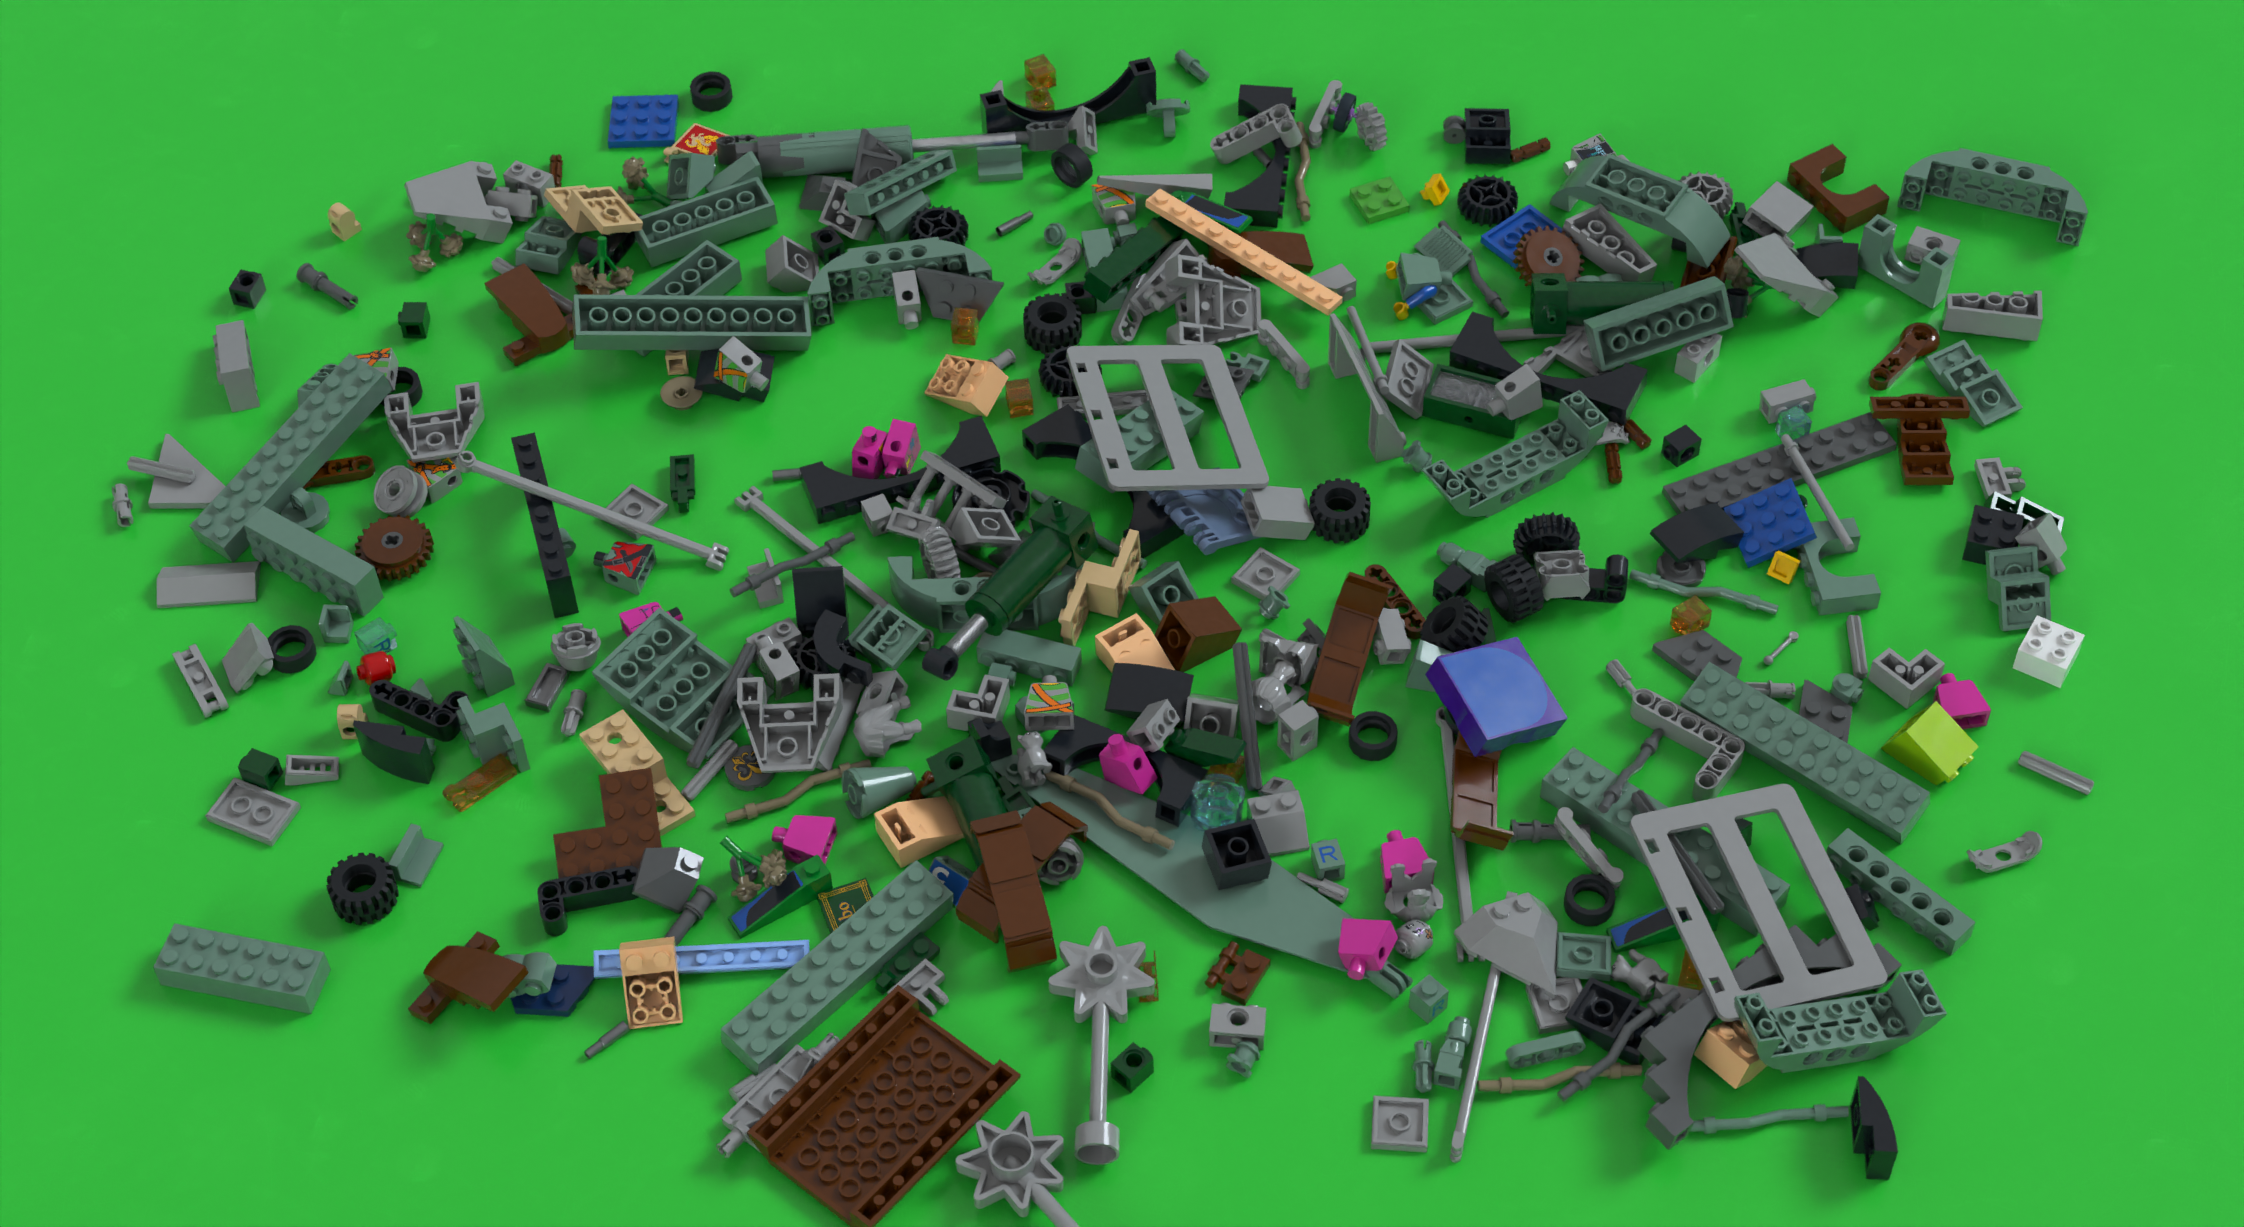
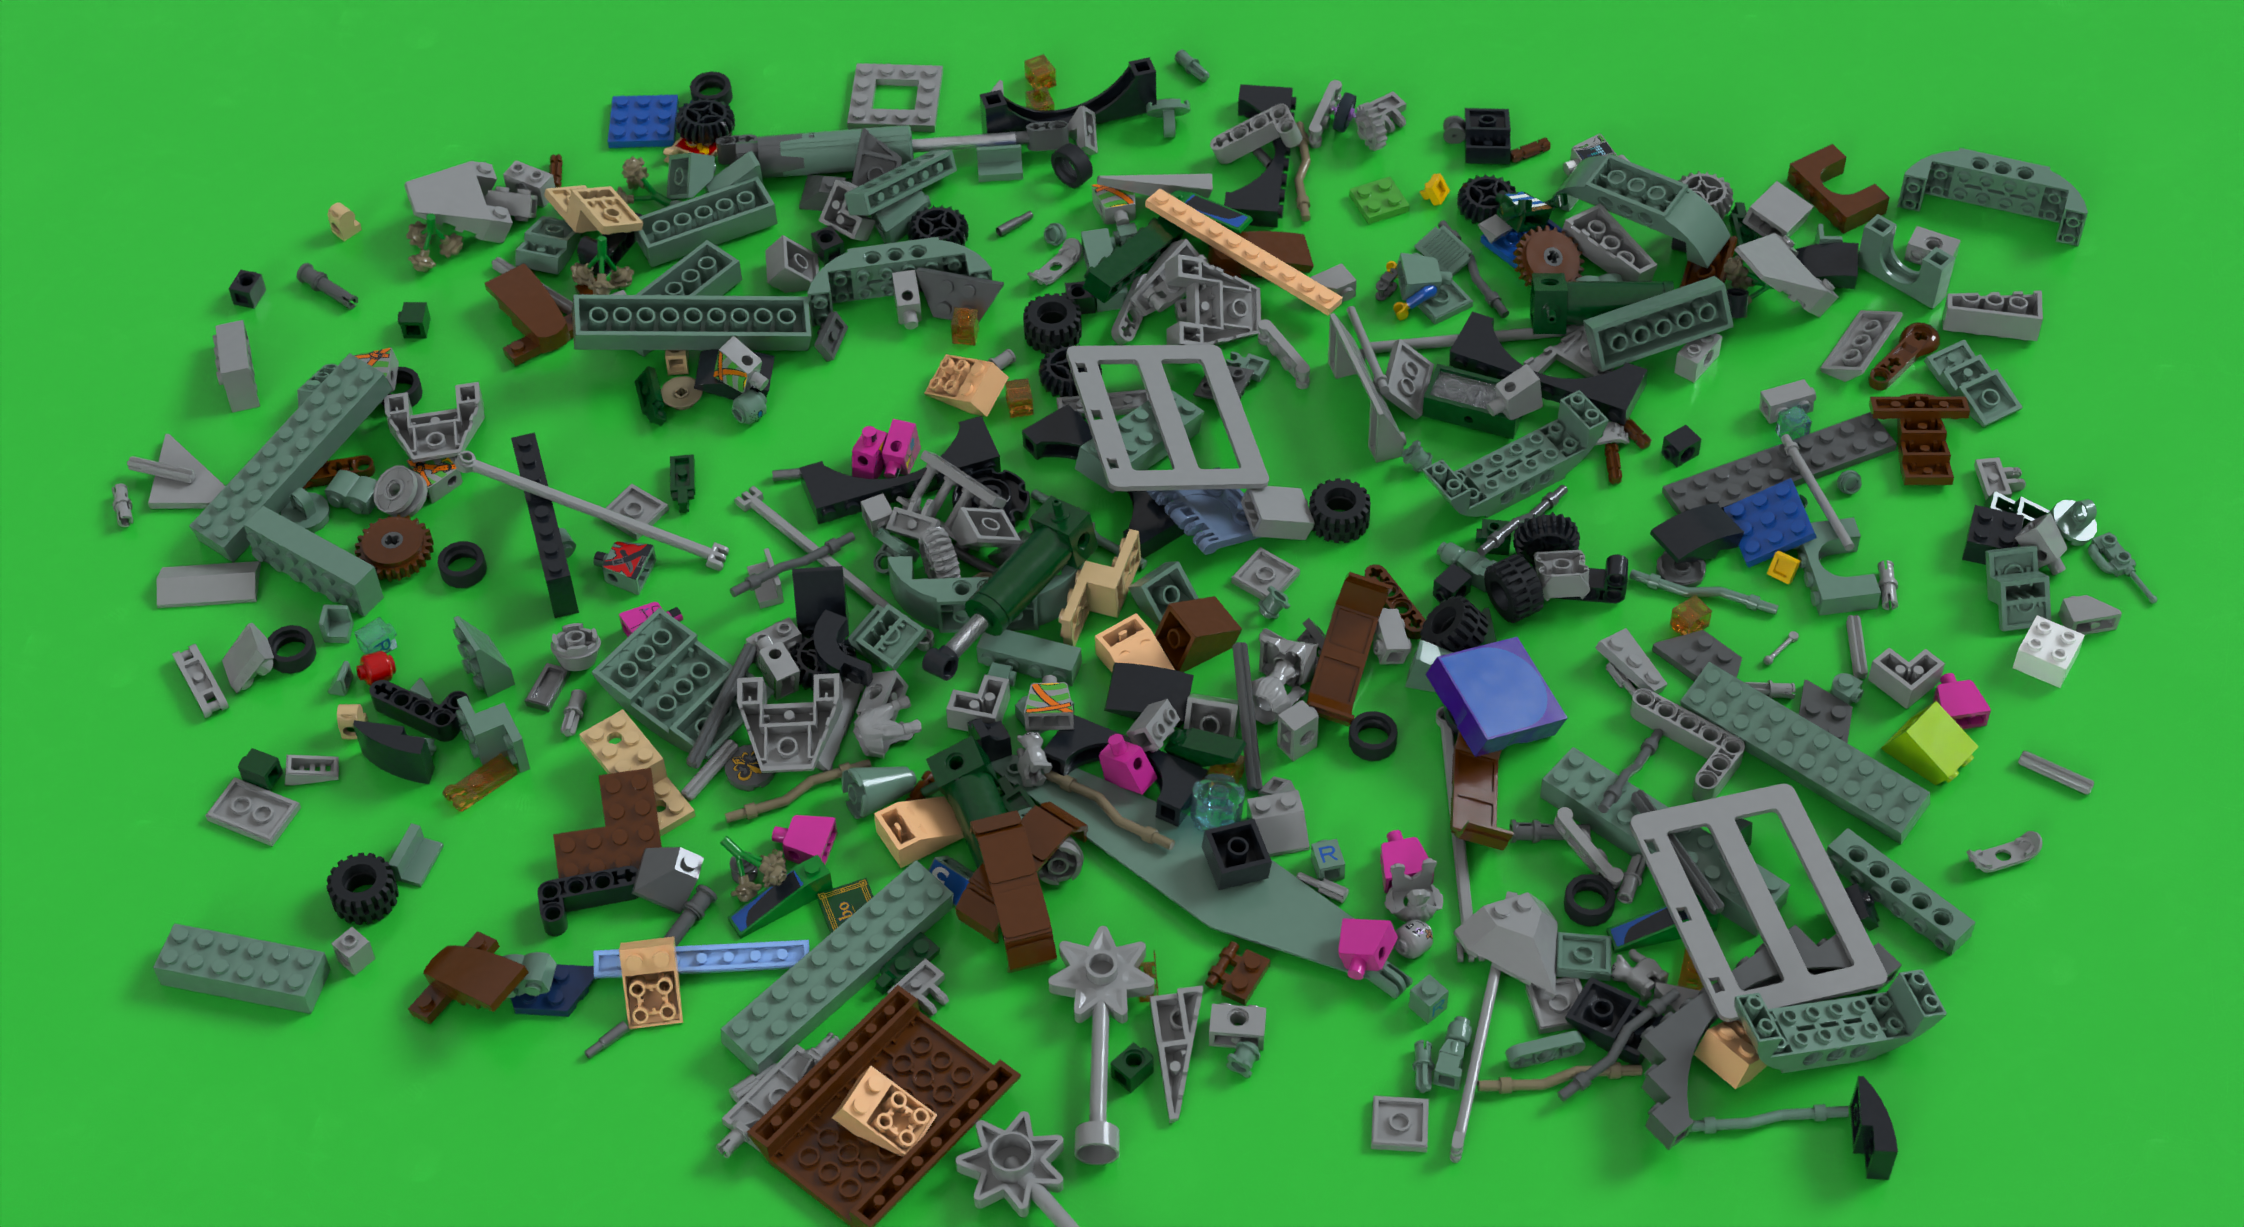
none -> sand green brick [324,470,377,515]
none -> brick [331,927,375,975]
none -> black tyre [437,541,487,588]
none -> dark green hinge [635,366,666,426]
none -> black gear [675,98,735,145]
none -> sand green head [731,389,767,424]
none -> dark grey hinge [814,311,848,362]
none -> light nougat slope [832,1066,937,1157]
none -> light grey plate [847,63,943,132]
none -> sand green tile [873,527,921,575]
none -> light grey wedge [1150,986,1203,1123]
none -> light grey hinge [1370,91,1406,133]
none -> dark grey piece [1376,268,1398,301]
none -> dark green brick [1476,519,1511,556]
none -> dark grey bar [1477,485,1568,556]
none -> light grey slope [1478,214,1513,244]
none -> dark green torso [1495,190,1568,232]
none -> light grey wing [1595,628,1667,694]
none -> light grey axle [1616,854,1647,904]
none -> light grey slope [1820,310,1903,382]
none -> sand green plate [1837,470,1862,494]
none -> light grey pin [1878,560,1898,610]
none -> sand green tile [2051,499,2097,546]
none -> light grey slope [2058,595,2122,635]
none -> sand green piece [2088,532,2157,604]

